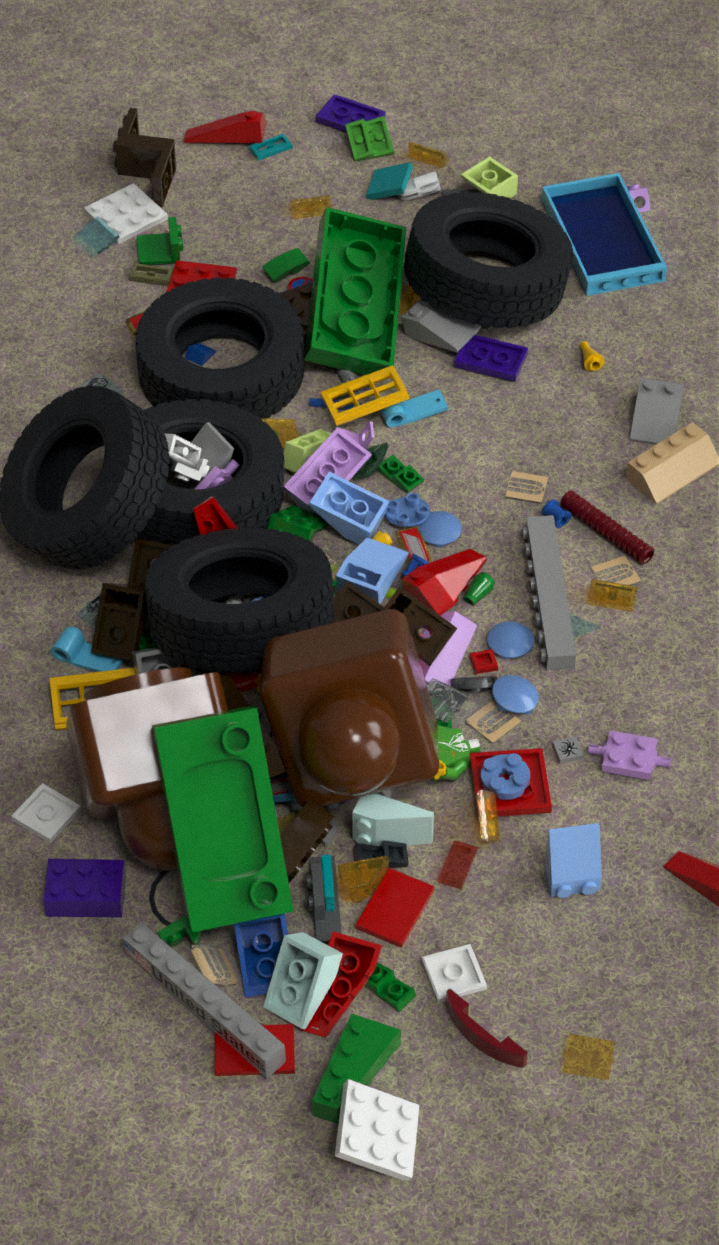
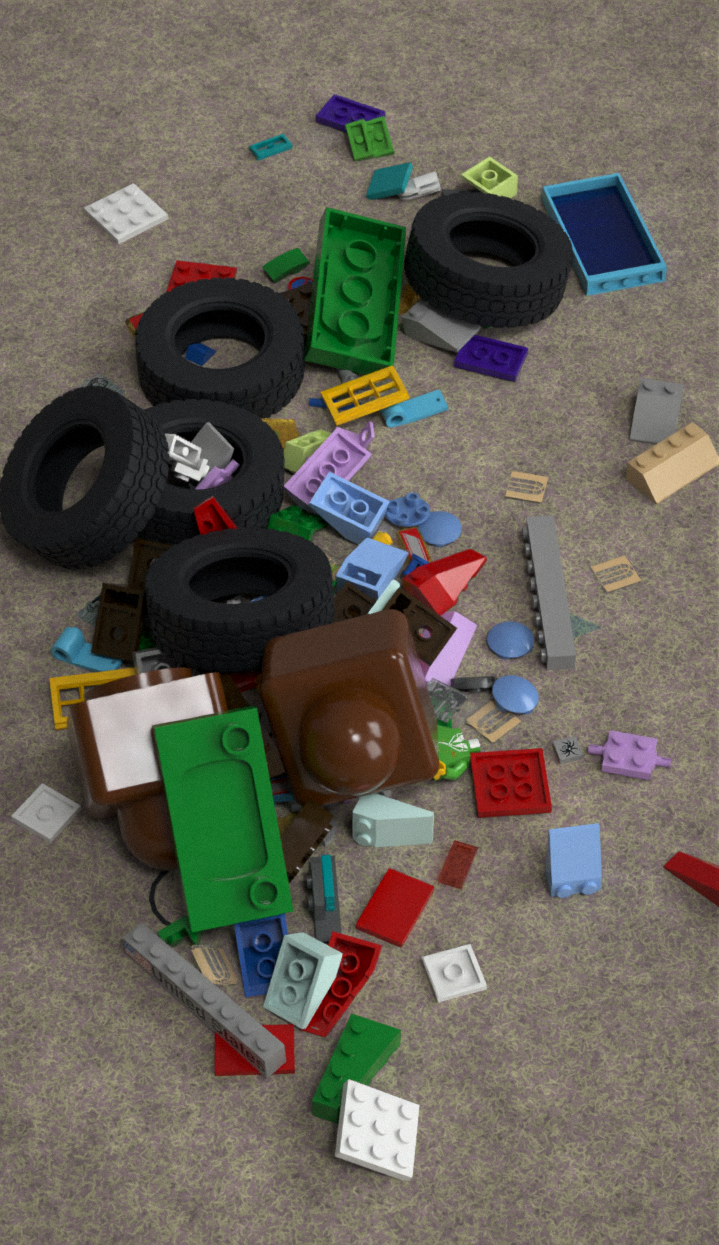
dark purple brick [43,859,126,918] -> none
clear light blue piece [73,217,119,257] -> none
dark brown bracket [113,108,177,207] -> none
olive tile [129,263,173,286] -> none
green bracket [137,217,184,265] -> none
red wedge [184,111,267,143] -> none
clear yellow slope [289,195,332,219] -> none
clear yellow slope [338,855,389,903] -> none
clear green slope [352,442,388,480] -> none
black slope [353,841,409,870] -> none
green slope [364,962,416,1012] -> none
green slope [376,454,425,493] -> none
clear yellow slope [408,141,449,168] -> none
dark red slope [446,988,528,1068] -> none
green cone [463,572,495,606] -> none
red tile [469,649,498,675] -> none
clear yellow slope [476,790,500,843] -> none
medium blue plate [481,753,530,800] -> none
blue bush [541,499,571,528] -> none
dark red piece [560,490,655,564] -> none
clear yellow piece [563,1034,615,1080] -> none
yellow cone [580,341,604,371] -> none
clear yellow slope [588,579,637,612] -> none
lavender bracket [627,184,650,212] -> none
none -> light aqua tile [368,579,400,614]

